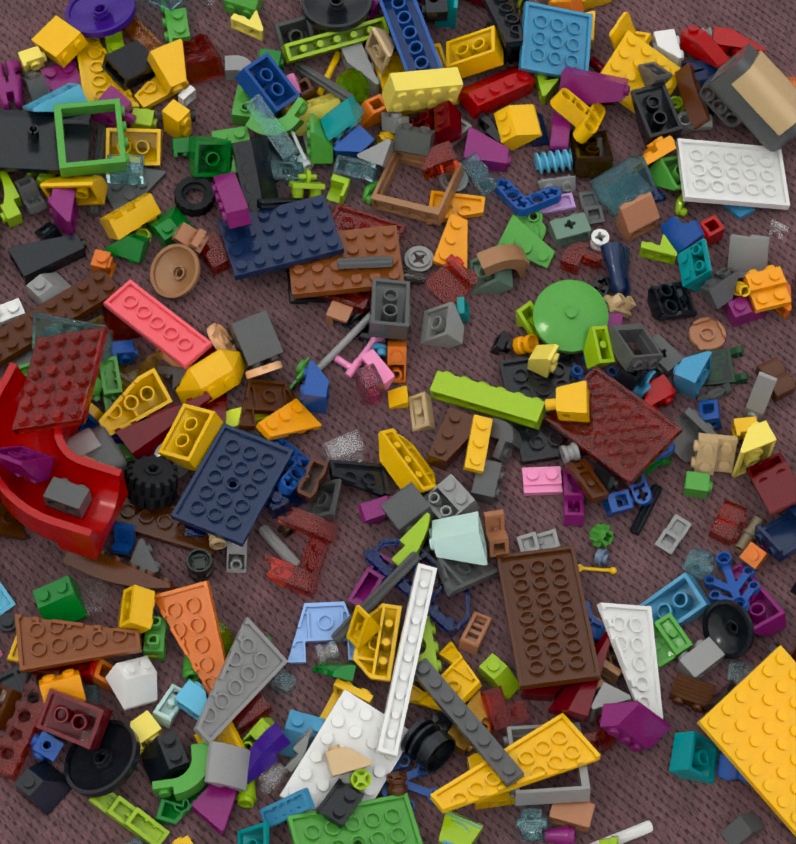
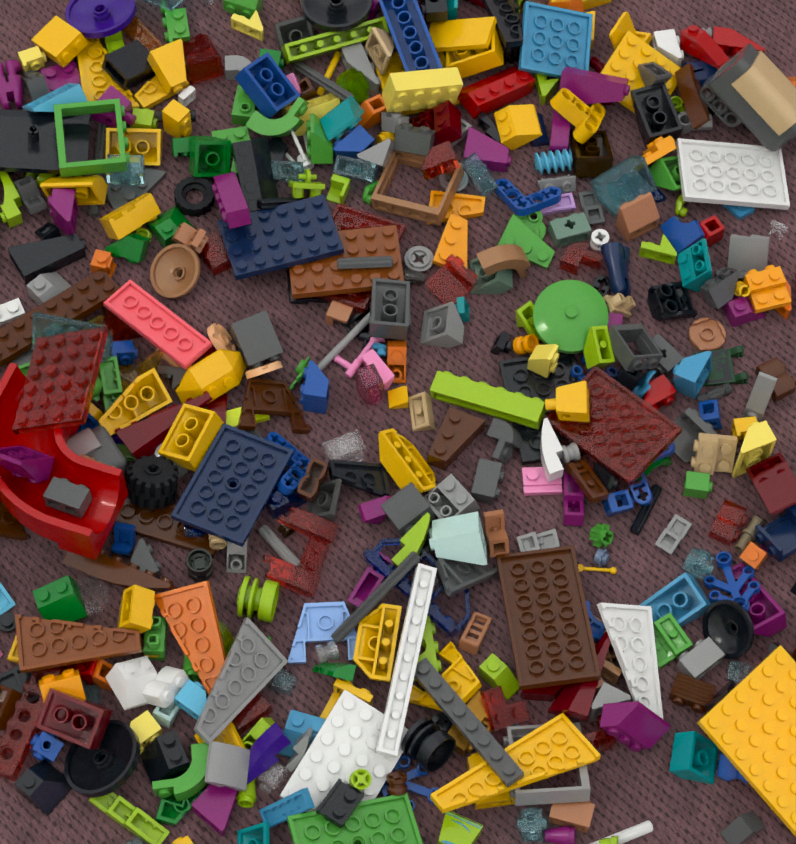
clear light blue piece [244,94,300,162] -> none
light orange wing [256,398,322,441] -> none
tan slope [324,744,373,778] -> none
yellow slope [346,605,381,649] -> none
yellow plate [463,414,493,474] -> none
none -> white brick [142,666,189,708]
none -> lime wheel [237,576,280,623]
none -> yellow tile [429,16,497,52]
none -> white slope [540,418,564,482]

